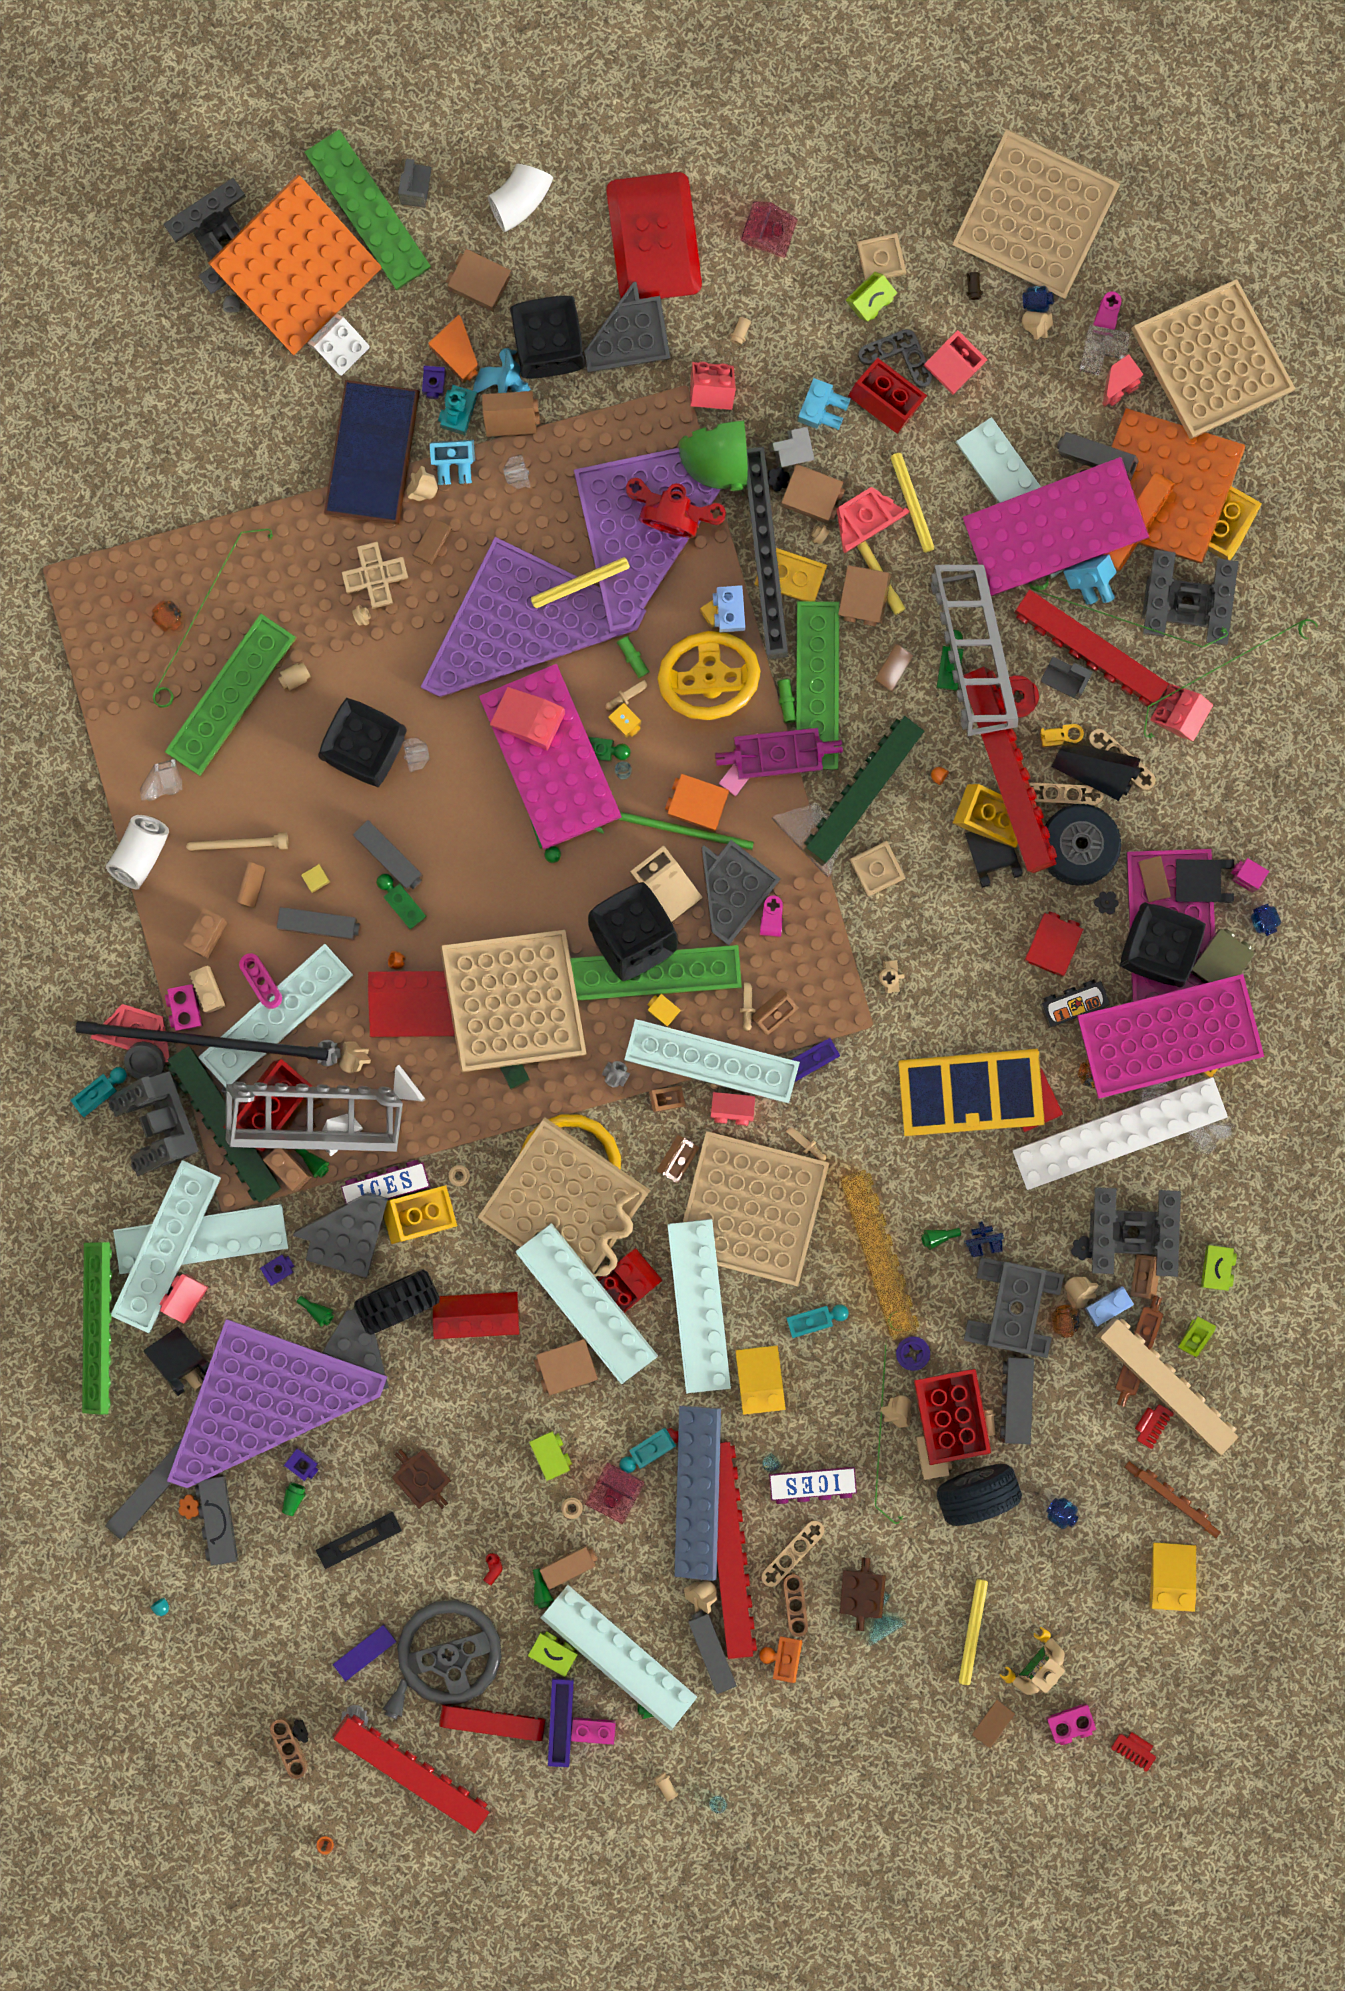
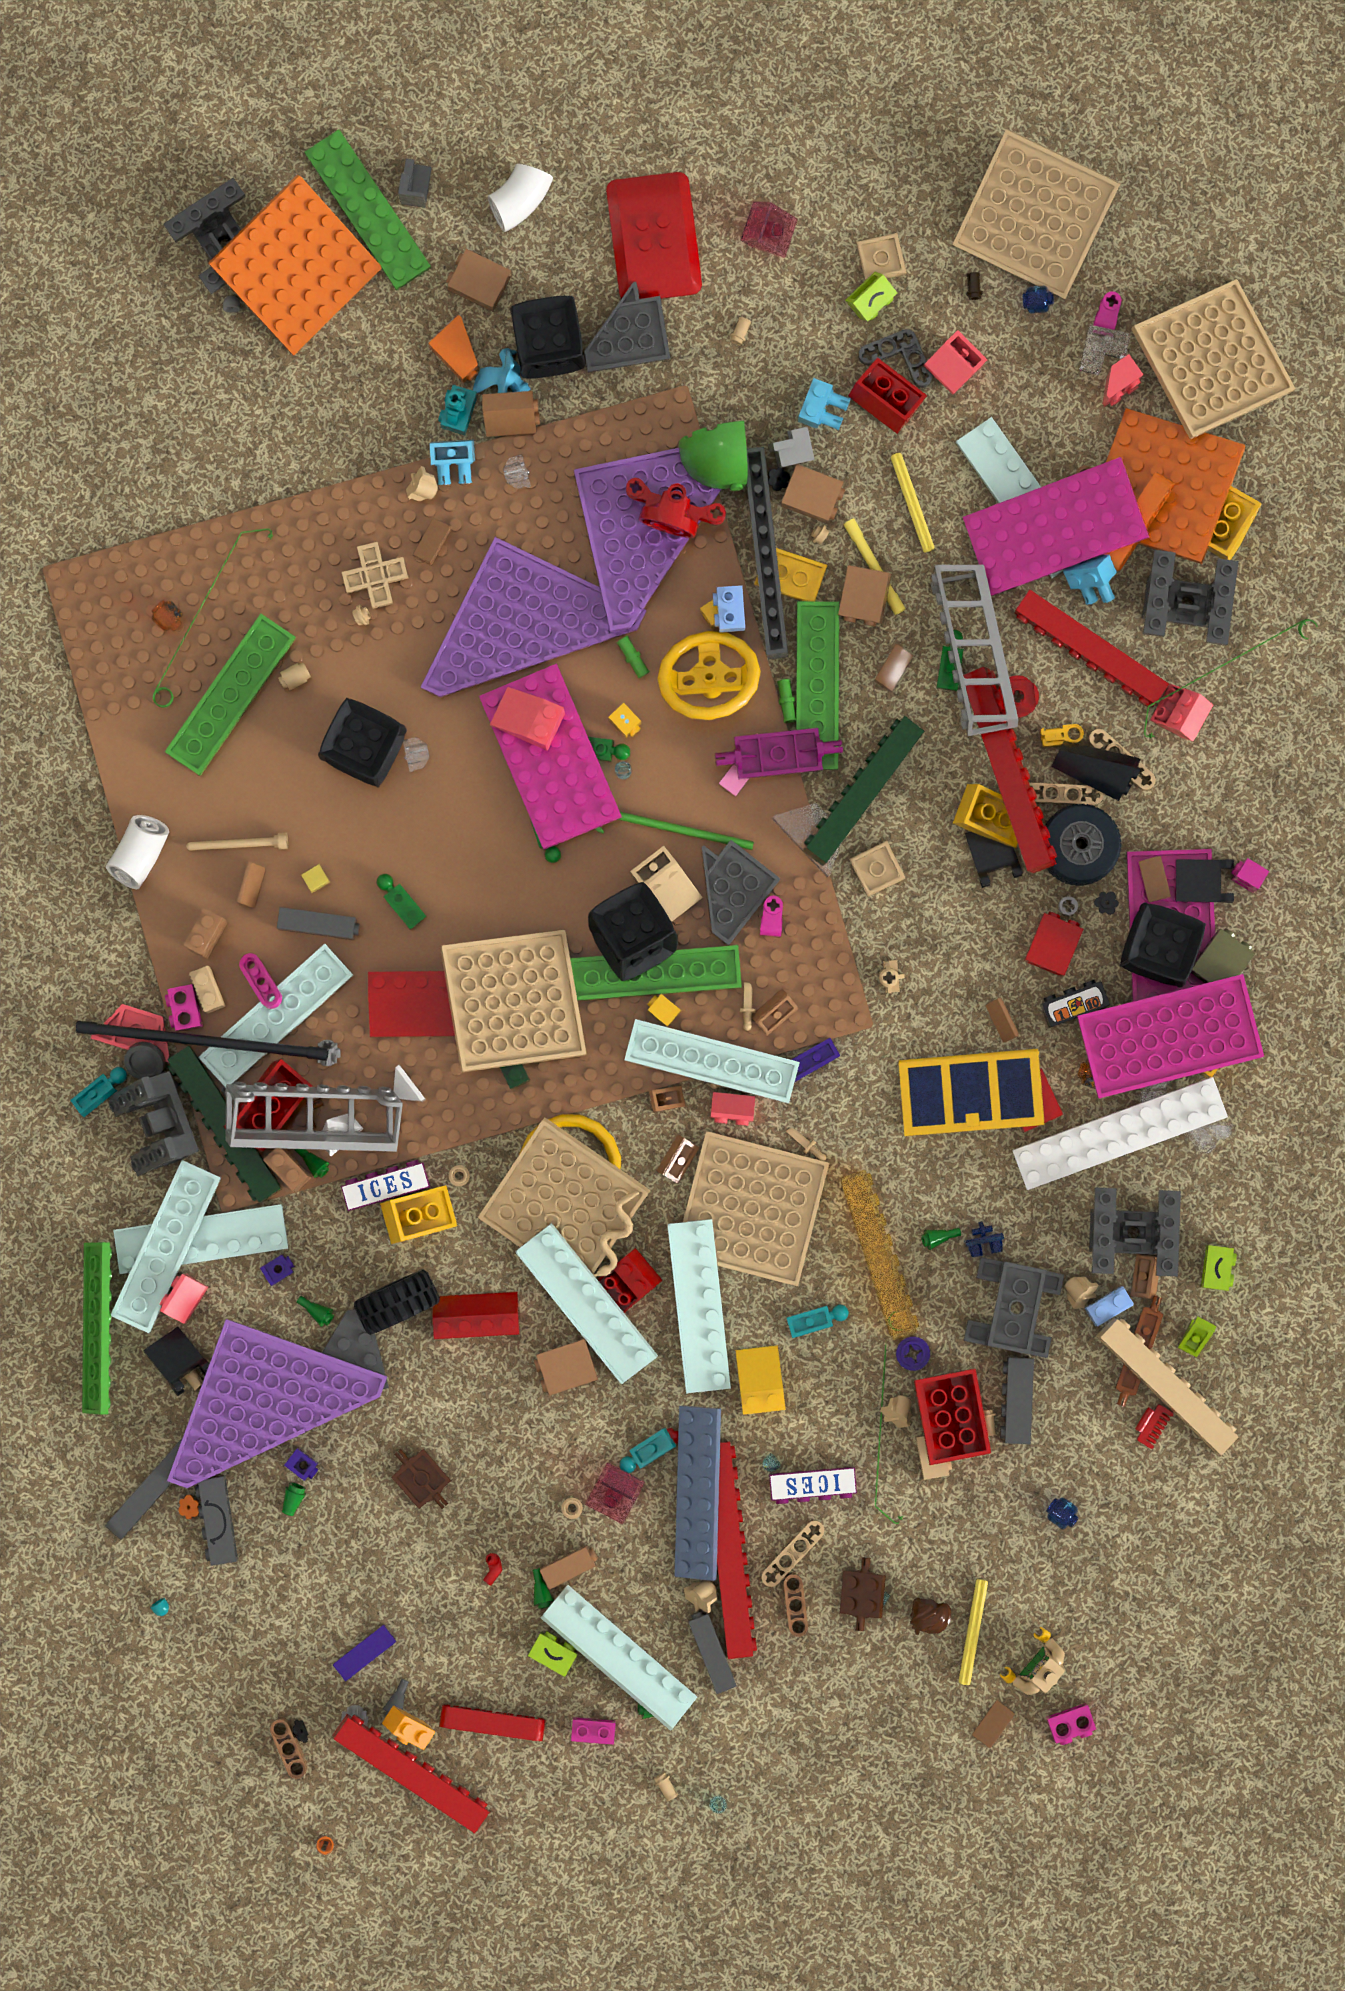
clear slope [140,759,183,800] -> none
dark grey wing [293,1192,388,1278] -> none
white bracket [307,313,370,375] -> none
black container [316,1512,402,1569] -> none
clear blue door [324,380,420,524] -> none
tan piece [339,1041,371,1073] -> none
dark grey brick [353,820,423,890] -> none
orange hinge [388,951,405,969] -> none
dark grey piece [397,1600,502,1705] -> none
dark purple brick [422,366,446,399] -> none
lime brick [529,1431,572,1481] -> none
light yellow axle [531,557,630,608] -> none
dark purple brick [548,1677,574,1767] -> none
light grey gear [602,1061,630,1087] -> none
tan piece [605,680,647,710] -> none
orange brick [665,774,729,832] -> none
coral slope [690,362,736,410] -> none
orange plate [759,1636,802,1683] -> none
coral wing [836,487,910,553] -> none
clear light blue slope [867,1613,907,1646] -> none
orange hinge [931,767,949,785] -> none
black wheel [936,1464,1022,1526] -> none
tan piece [1022,311,1053,340] -> none
bright green piece [1029,576,1228,648] -> none
dark grey panel [1041,657,1093,700] -> none
clear orange head [1051,1305,1080,1338] -> none
dark grey brick [1057,432,1139,481] -> none
black plant [1071,1236,1092,1260] -> none
red piece [1111,1732,1156,1772] -> none
dark orange plate [1124,1461,1221,1539] -> none
yellow slope [1149,1542,1196,1612] -> none
clear blue head [1250,904,1282,936] -> none
none -> light orange brick [382,1705,435,1750]
none -> reddish brown hair [910,1598,951,1635]
none -> medium nougat slope [986,998,1019,1043]
none -> light grey bush [1058,896,1078,916]

